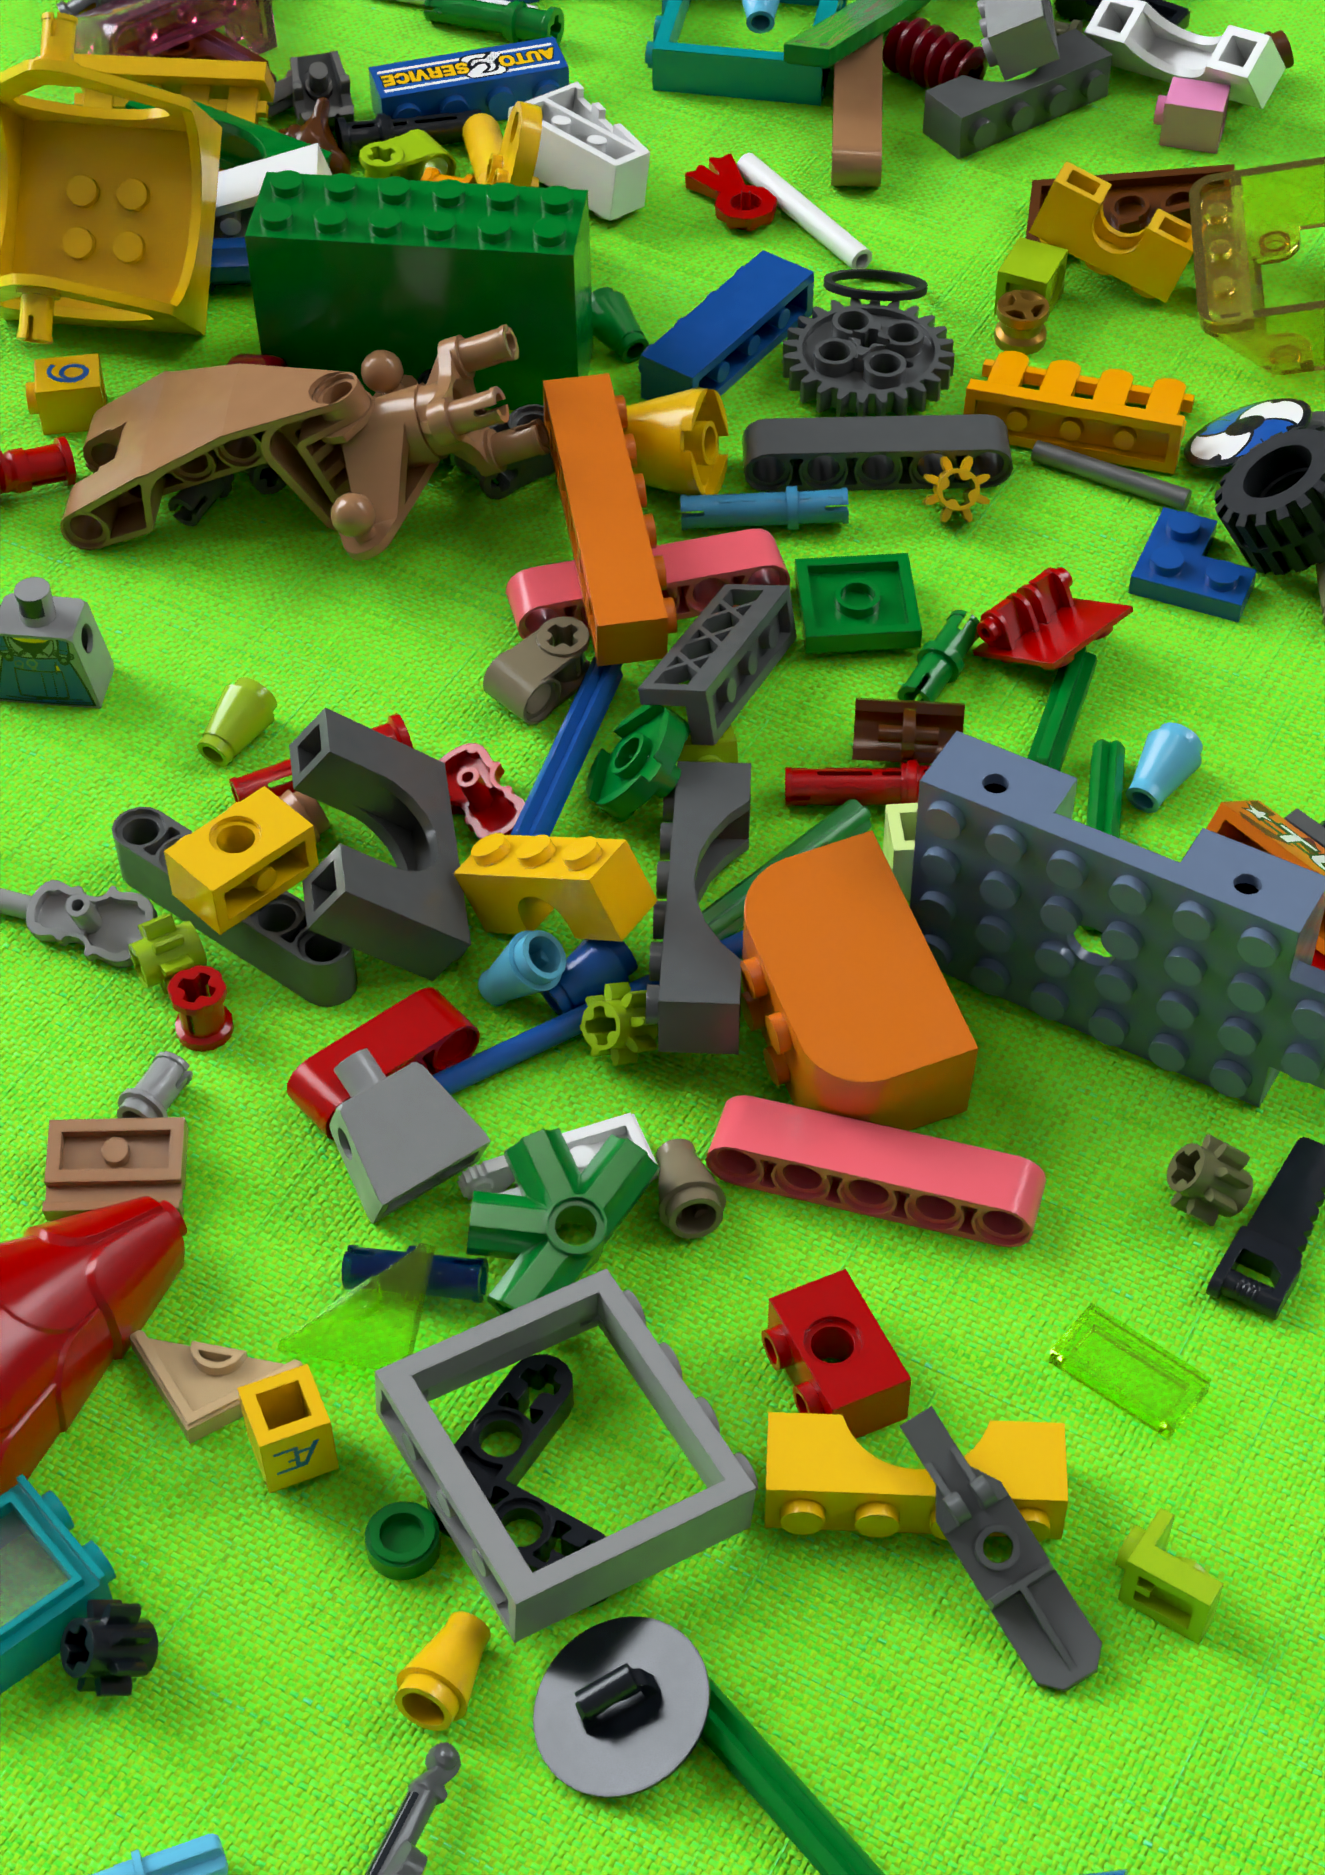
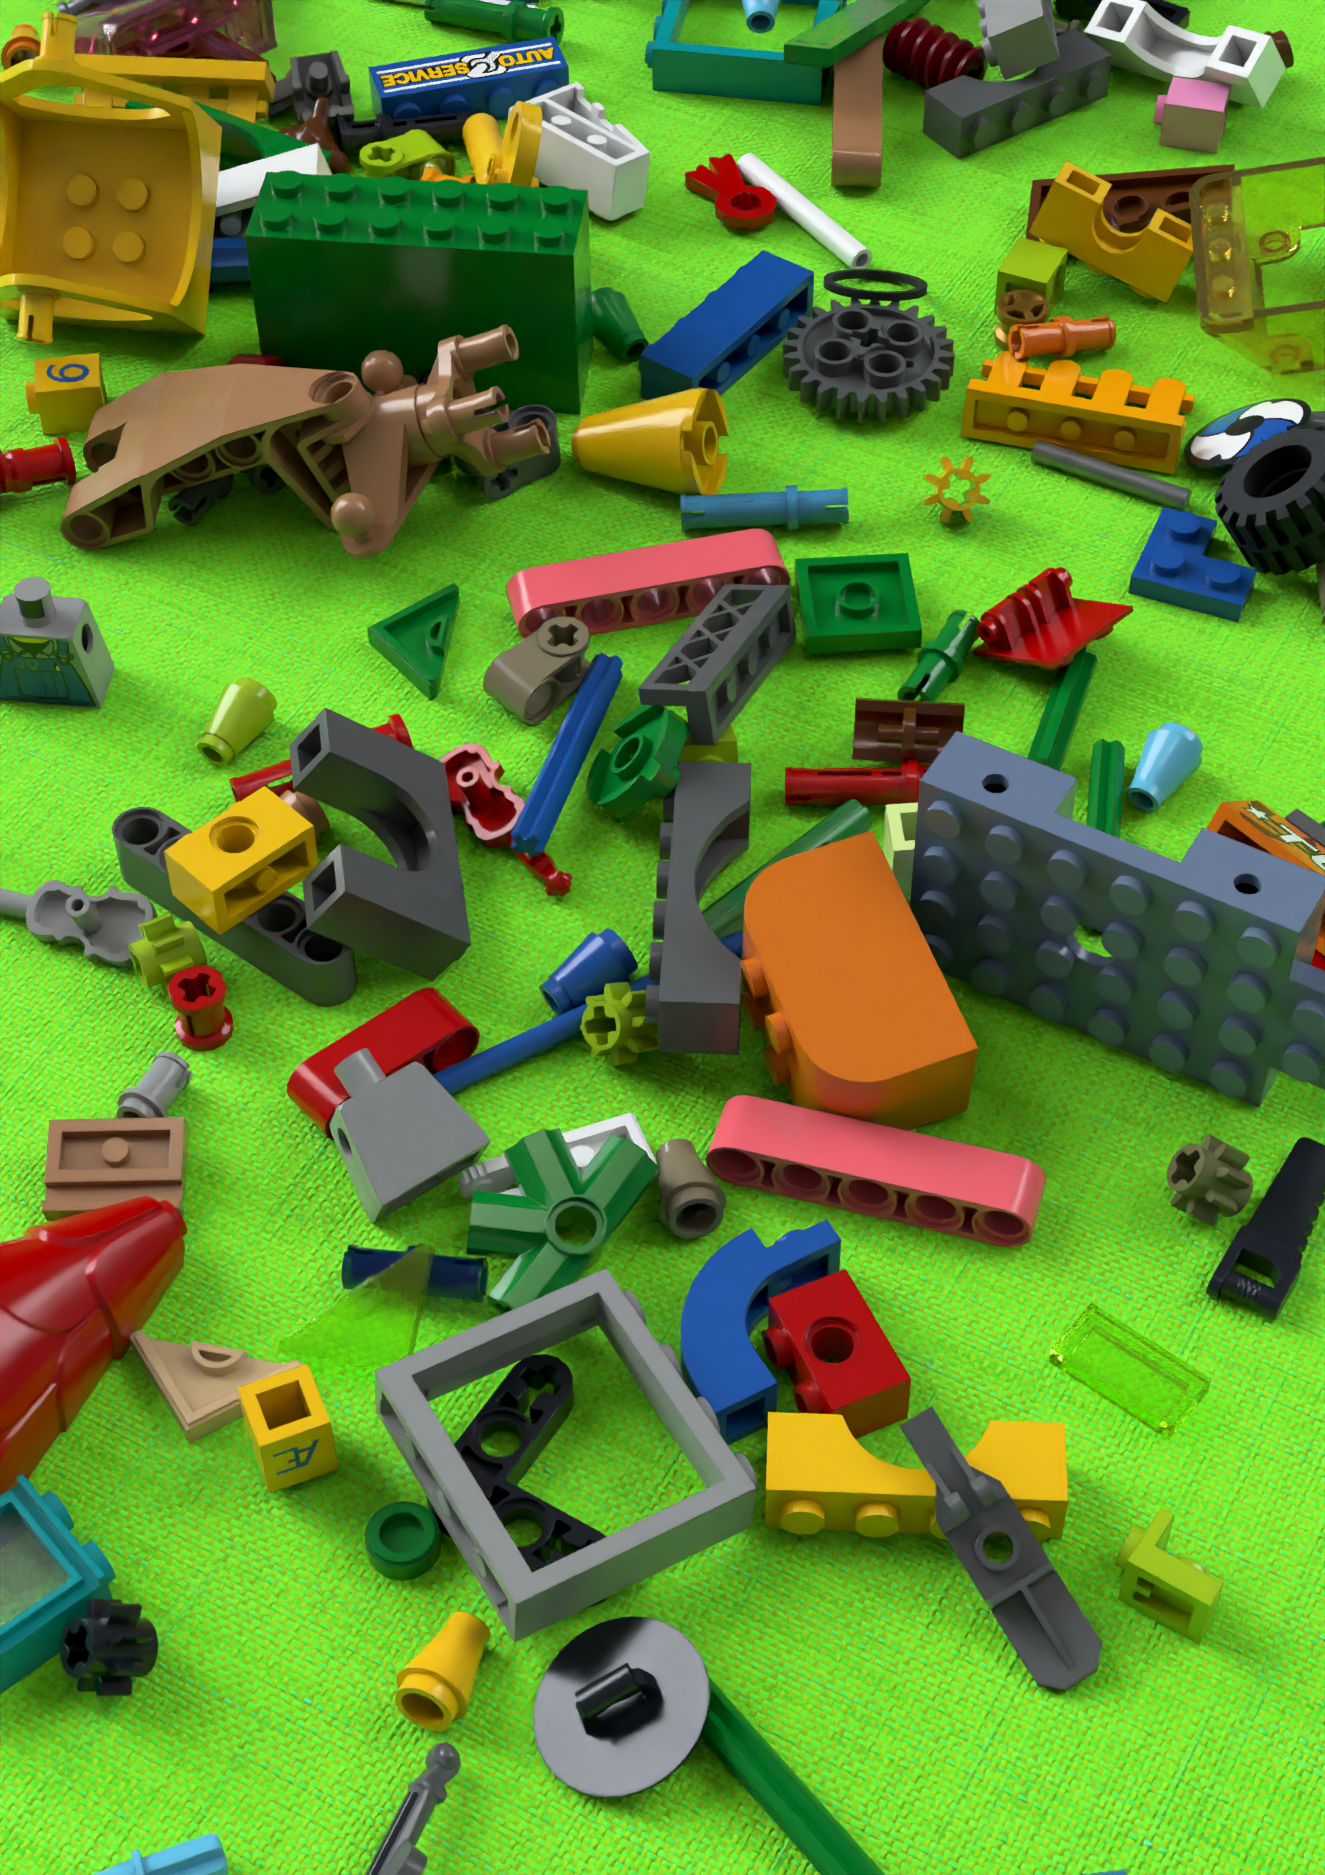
yellow arch [453,833,658,942] -> none
medium azure cone [478,930,566,1006] -> none
orange brick [543,373,677,667] -> none
dark grey beam [742,414,1013,492] -> none
none -> orange cone [1,24,41,70]
none -> green tile [367,583,460,701]
none -> blue arch [680,1220,841,1445]
none -> orange pin [1008,316,1116,359]

